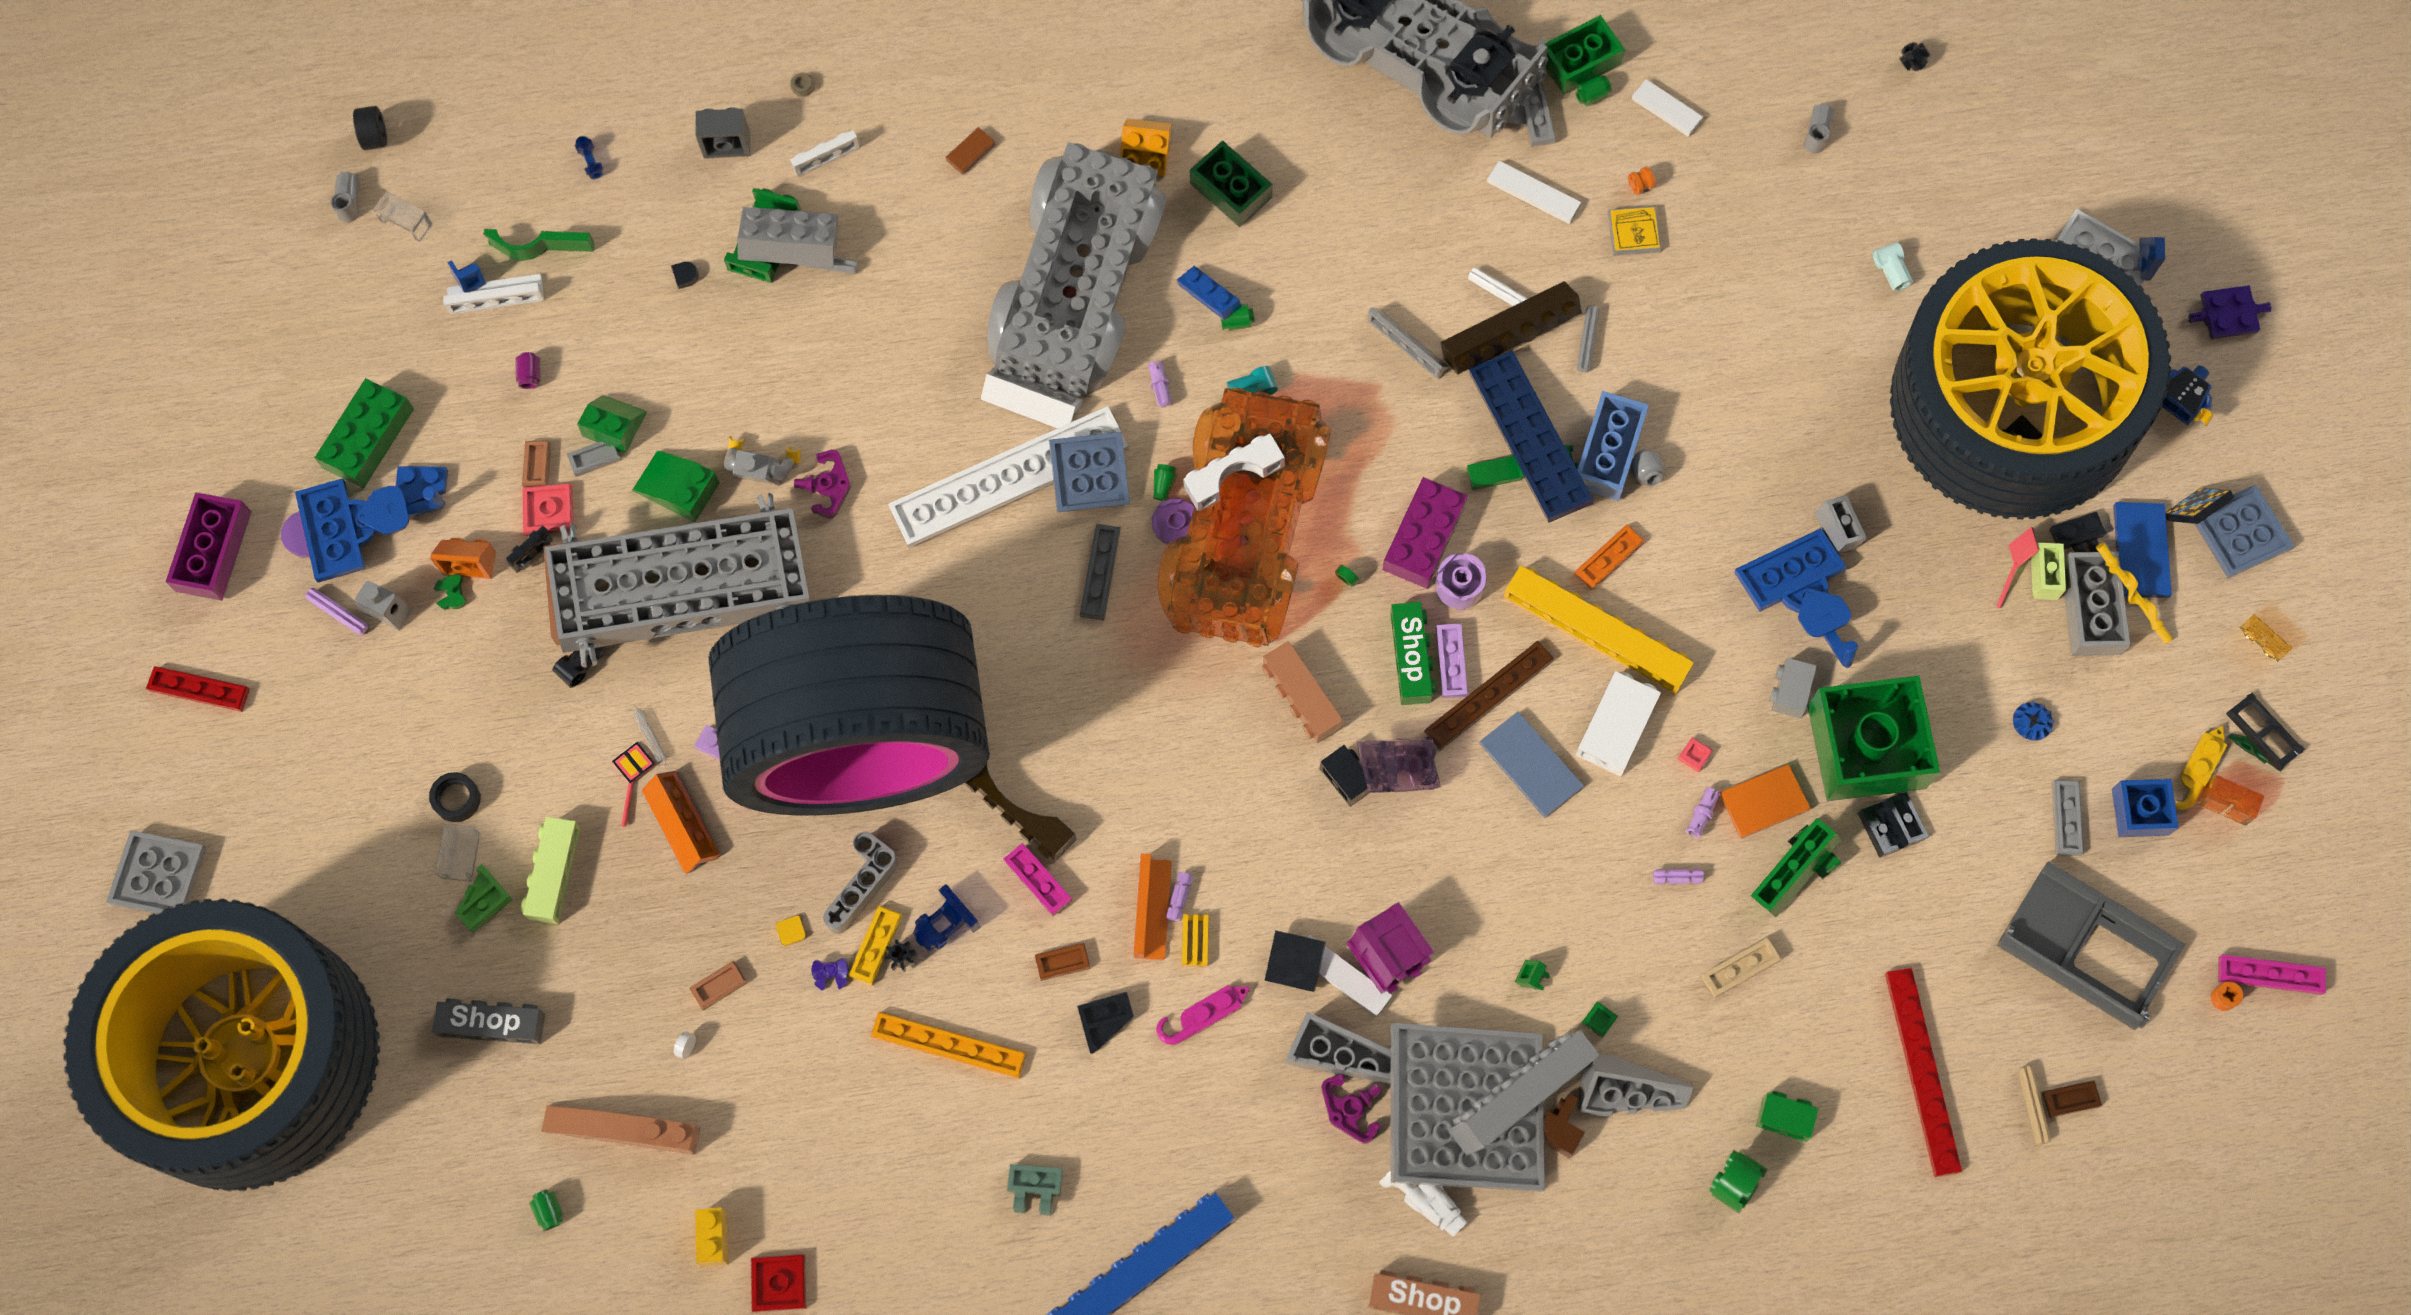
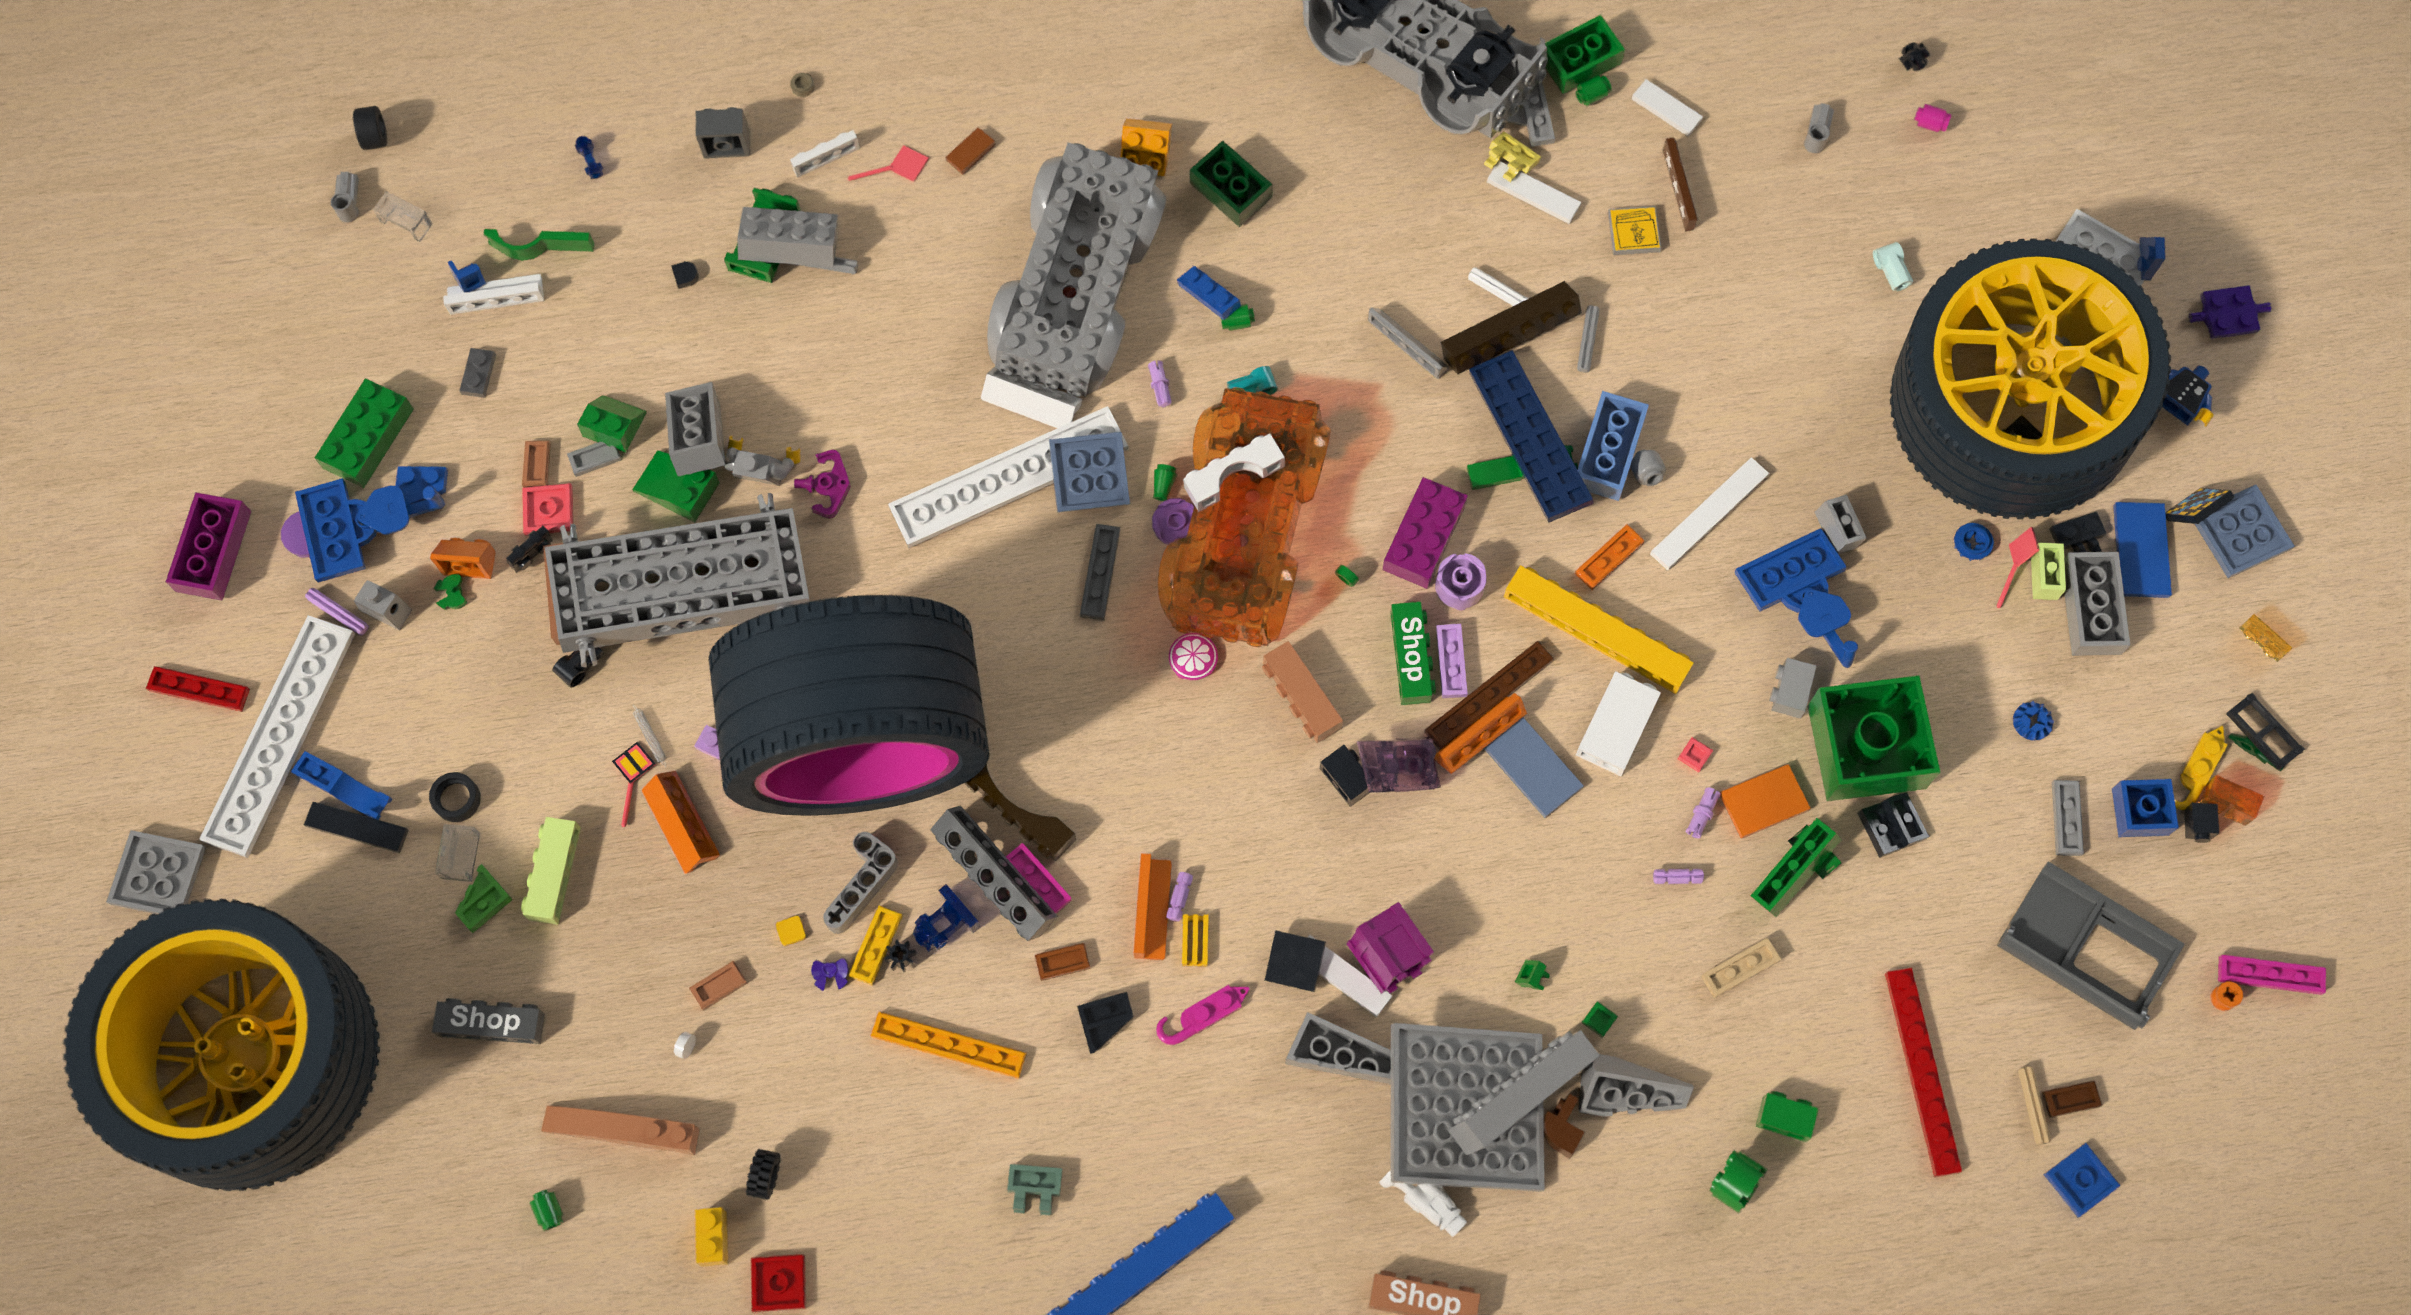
magenta brick [515,352,540,389] -> none
magenta piece [1322,1074,1382,1144] -> none
orange wheel [1628,166,1656,195] -> none
yellow piece [2096,543,2173,644] -> none
none -> white plate [199,615,355,858]
none -> blue piece [291,751,393,821]
none -> black tile [304,802,409,853]
none -> flat silver plate [459,348,496,398]
none -> light grey brick [665,382,725,476]
none -> black tyre [746,1149,781,1200]
none -> coral piece [848,145,929,182]
none -> dark grey brick [930,805,1058,941]
none -> dish [1169,633,1218,680]
none -> orange panel [1433,693,1527,774]
none -> light yellow plate [1484,132,1541,182]
none -> white tile [1650,457,1769,570]
none -> reddish brown tile [1663,137,1698,232]
none -> dark pink brick [1914,104,1951,132]
none -> blue gear [1953,523,1994,561]
none -> blue tile [2043,1143,2120,1218]
none -> black brick [2184,803,2219,843]

